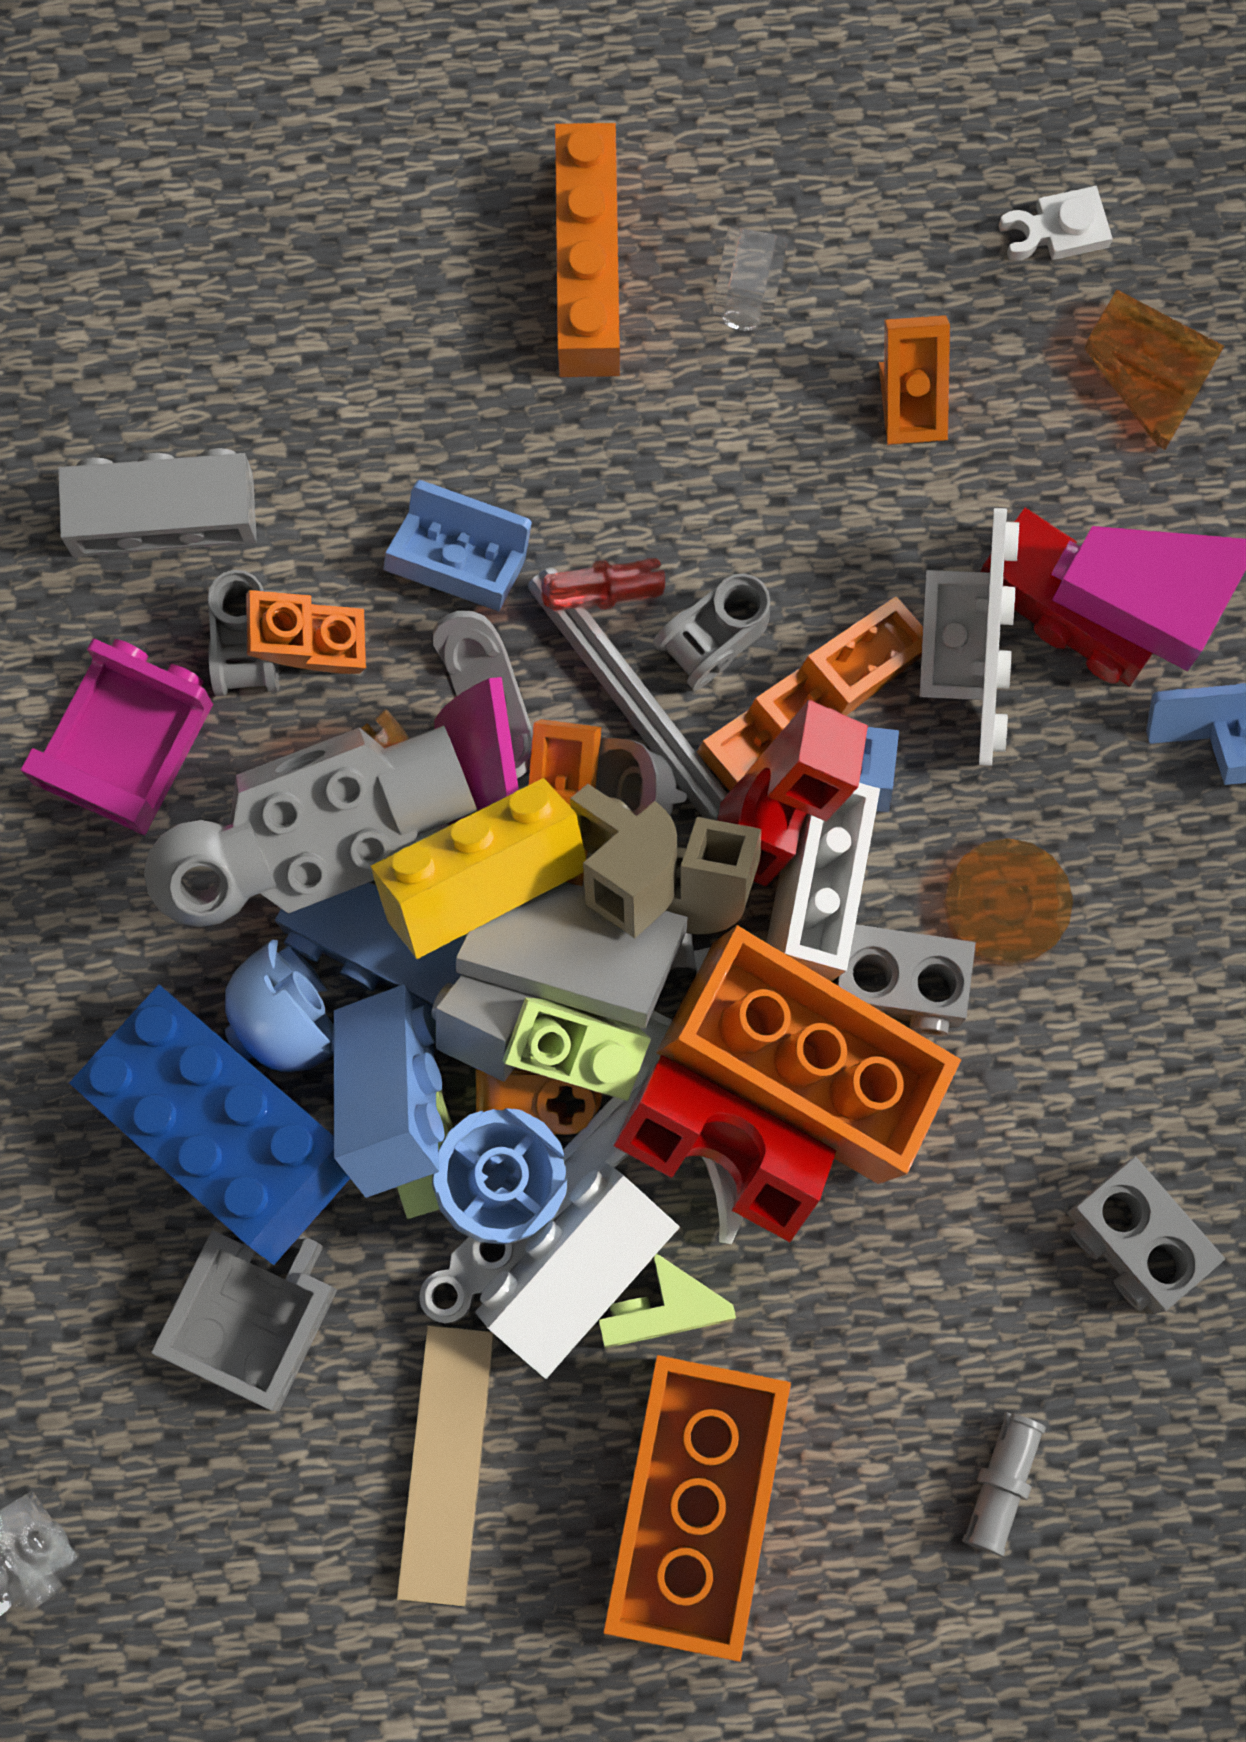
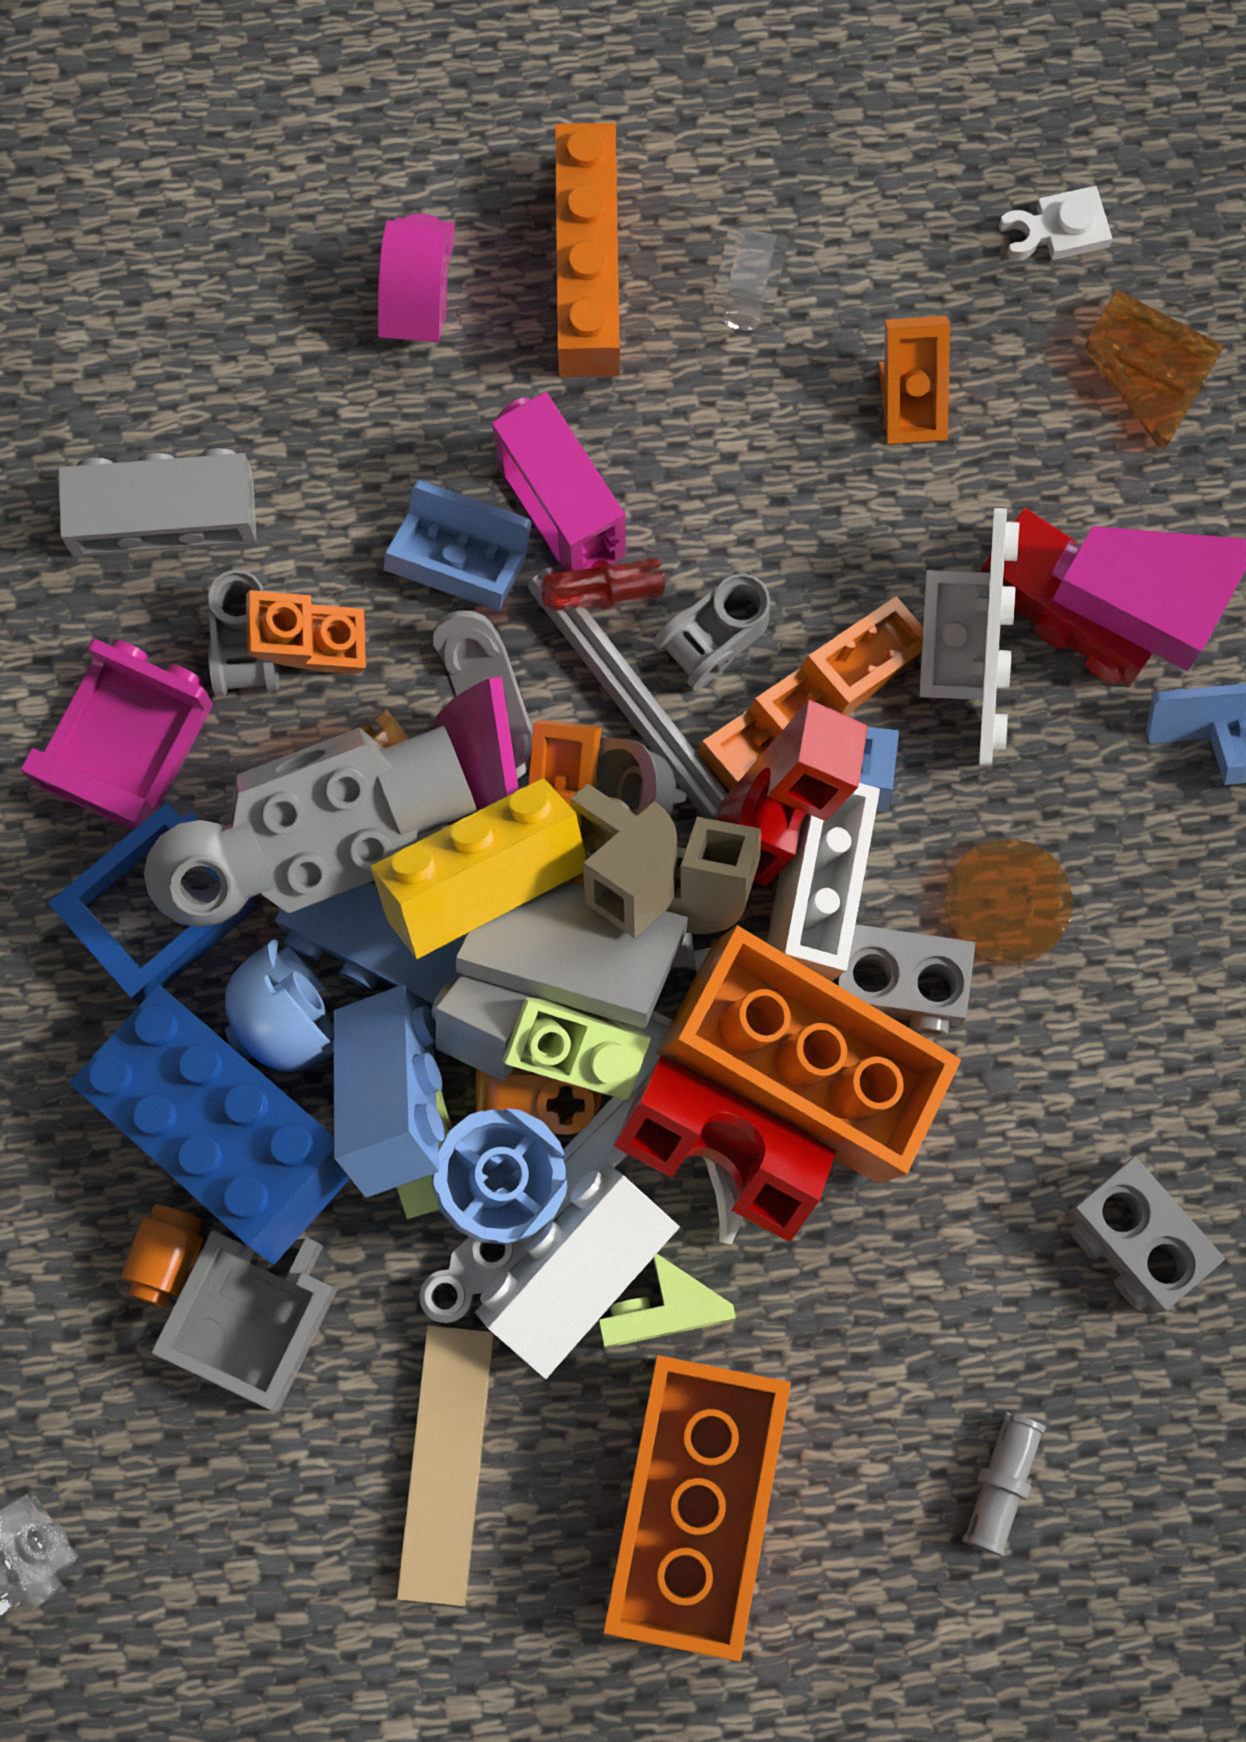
none -> blue window [48,802,258,1005]
none -> orange brick [120,1204,205,1308]
none -> dark pink brick [378,214,455,342]
none -> dark pink window [492,391,626,586]

